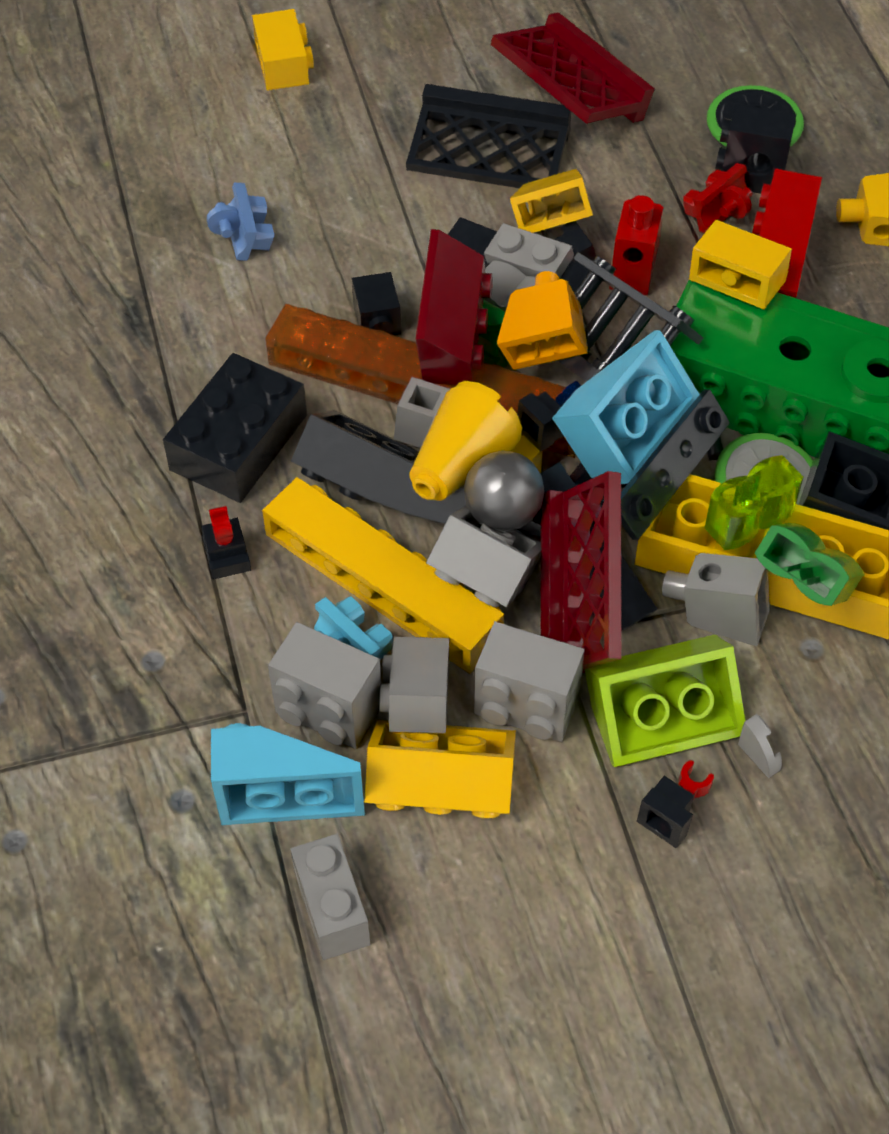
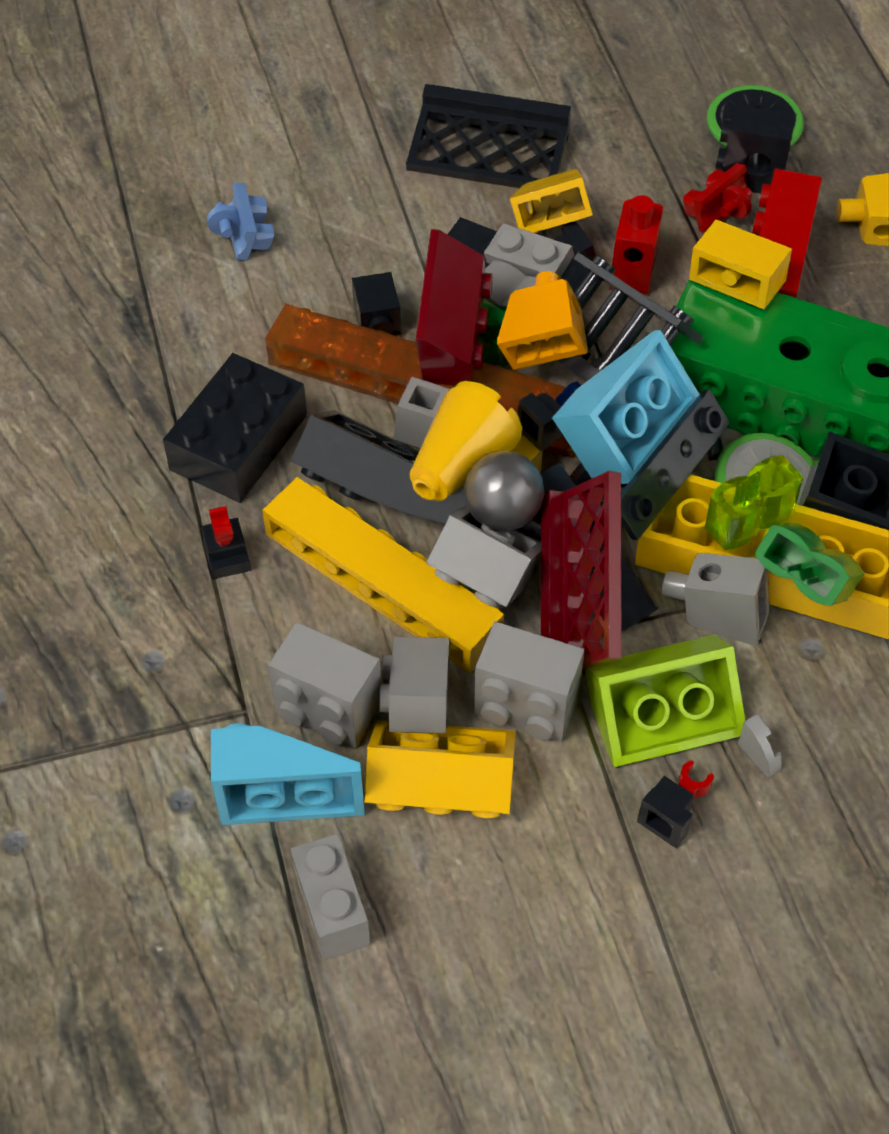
yellow brick [252,9,314,91] -> none
medium azure hips [314,596,393,659] -> none
dark red fence [490,12,655,124] -> none

